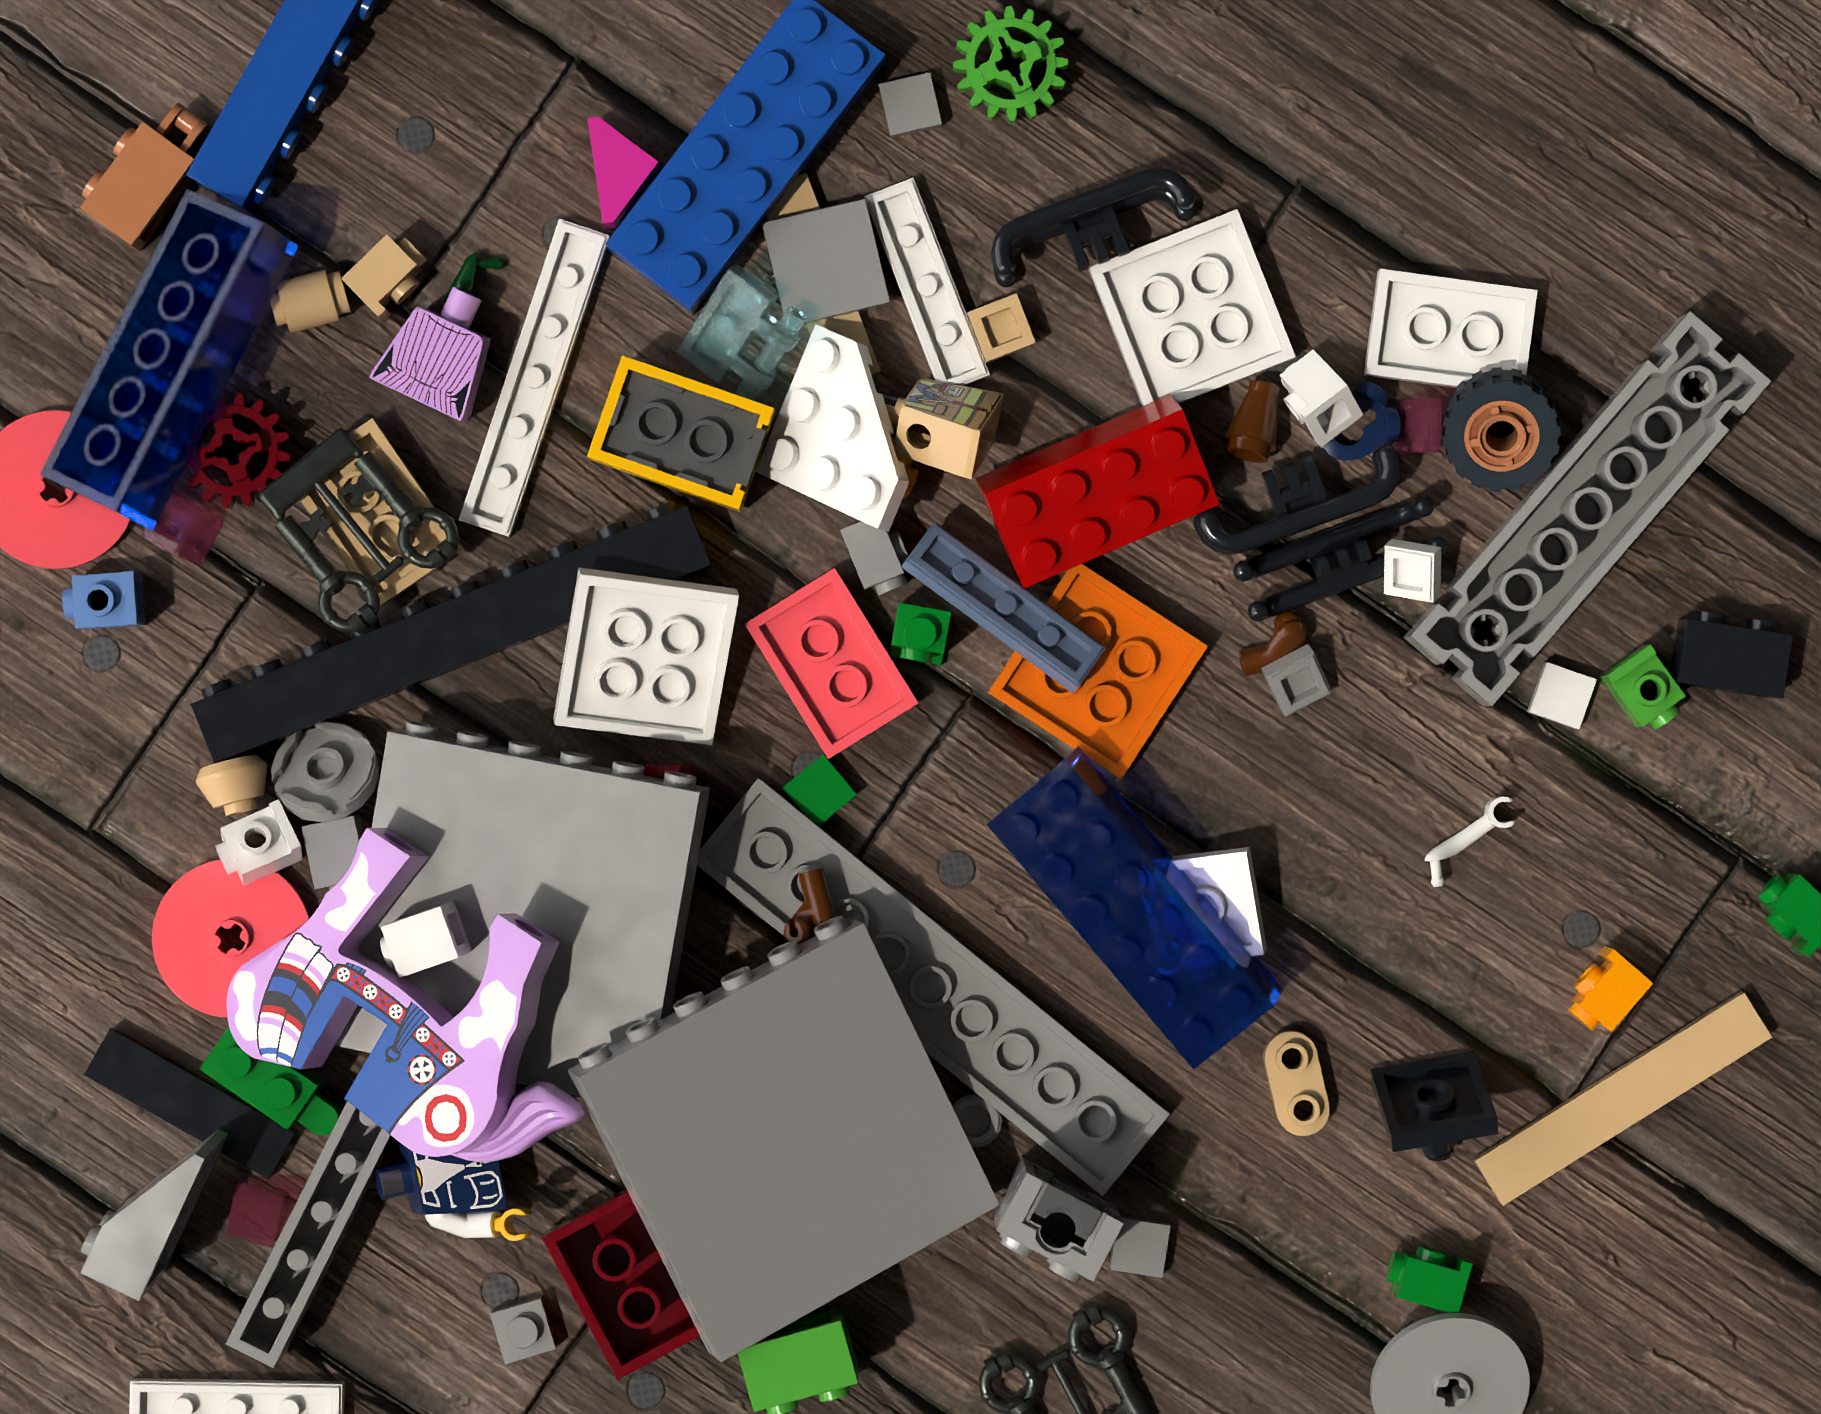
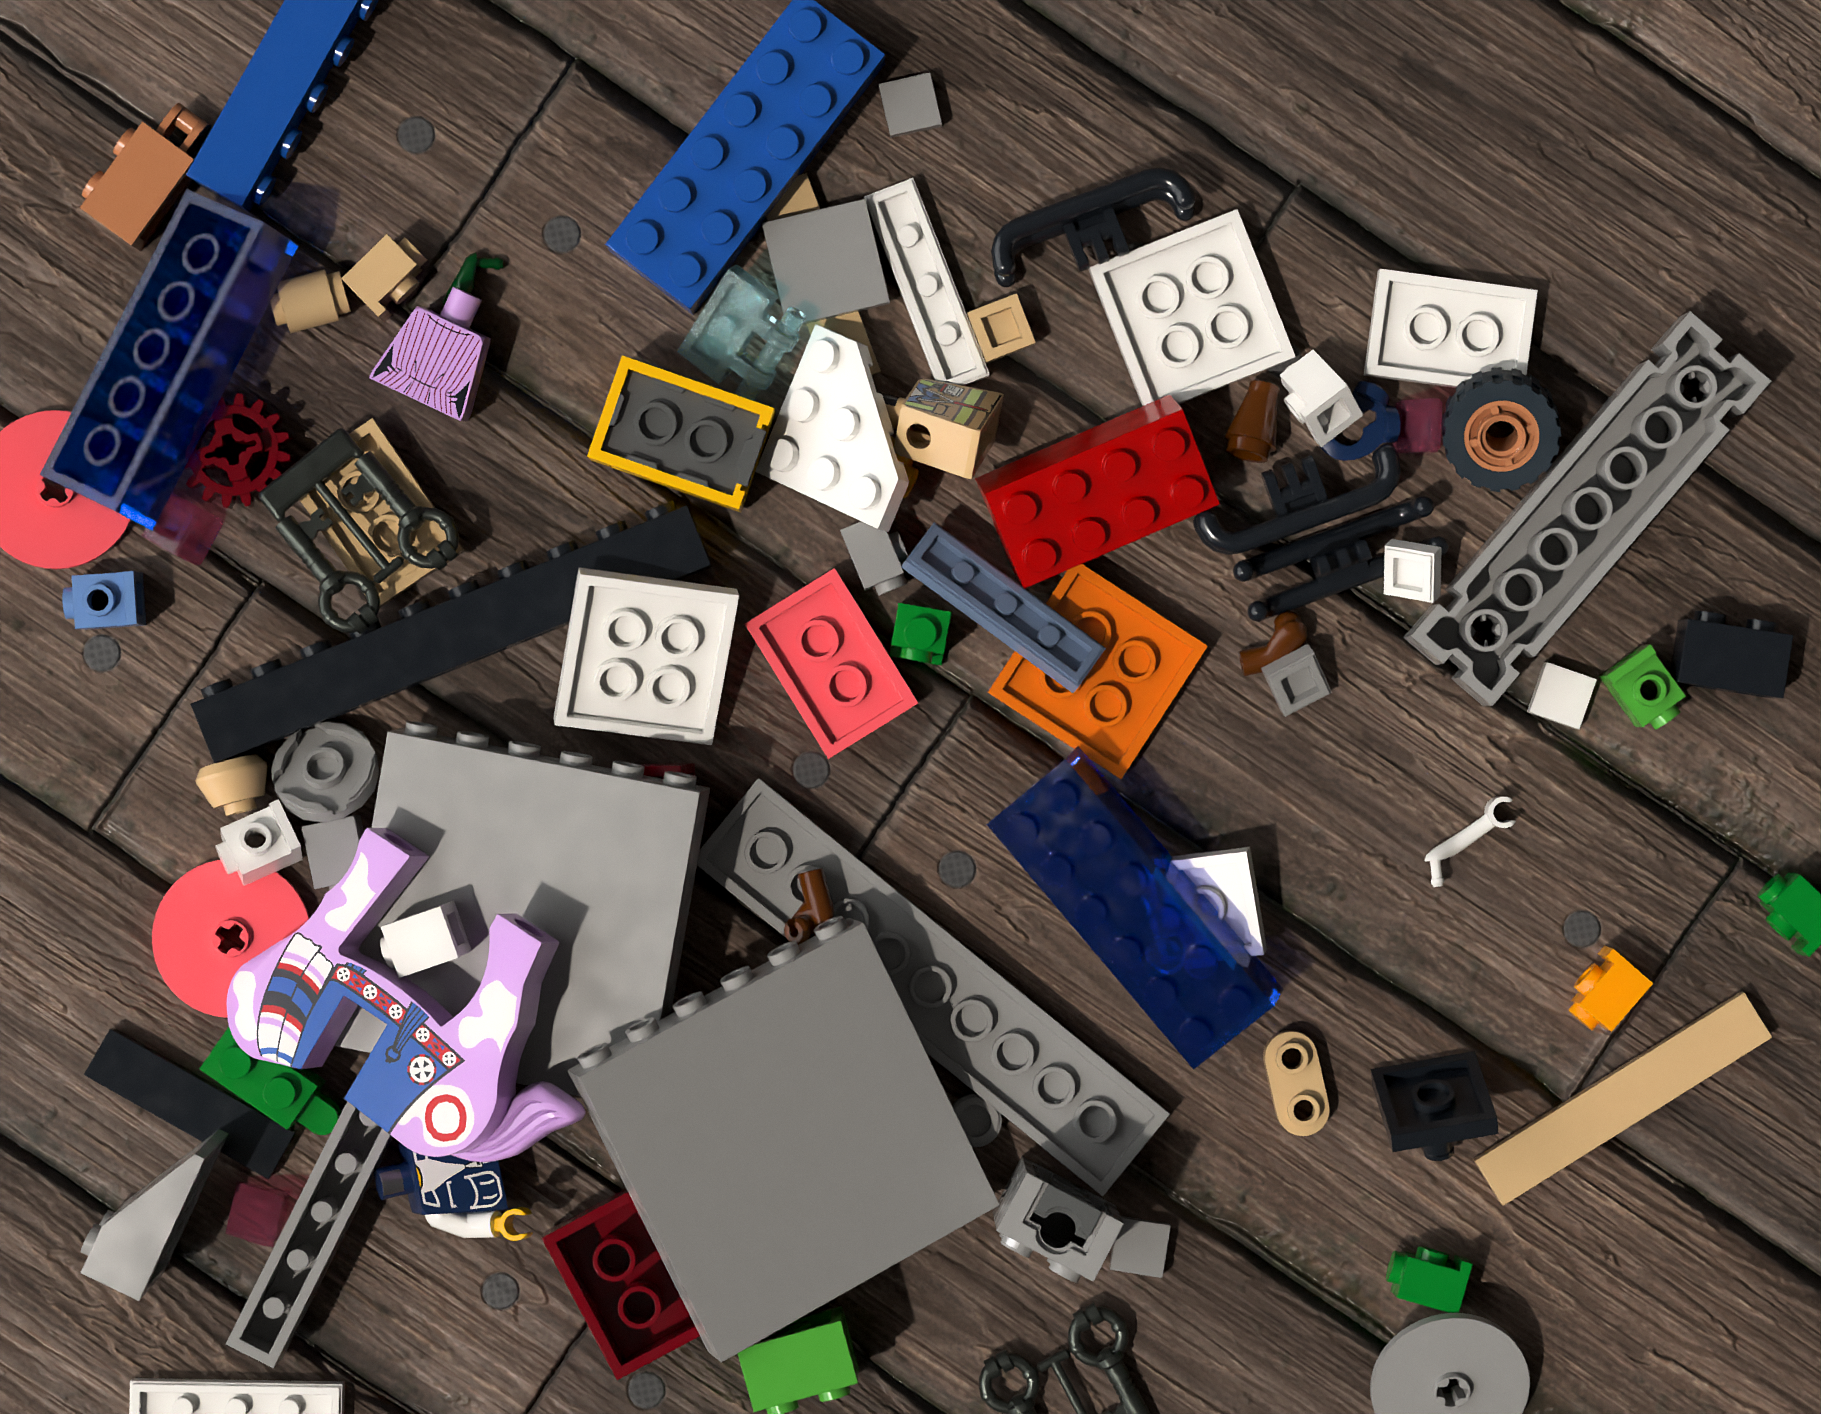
white tile [459,219,610,538] -> none
light grey plate [490,1296,557,1364] -> none
dark pink slope [588,116,661,230] -> none
green tile [782,754,857,826] -> none
bright green gear [953,6,1068,124] -> none

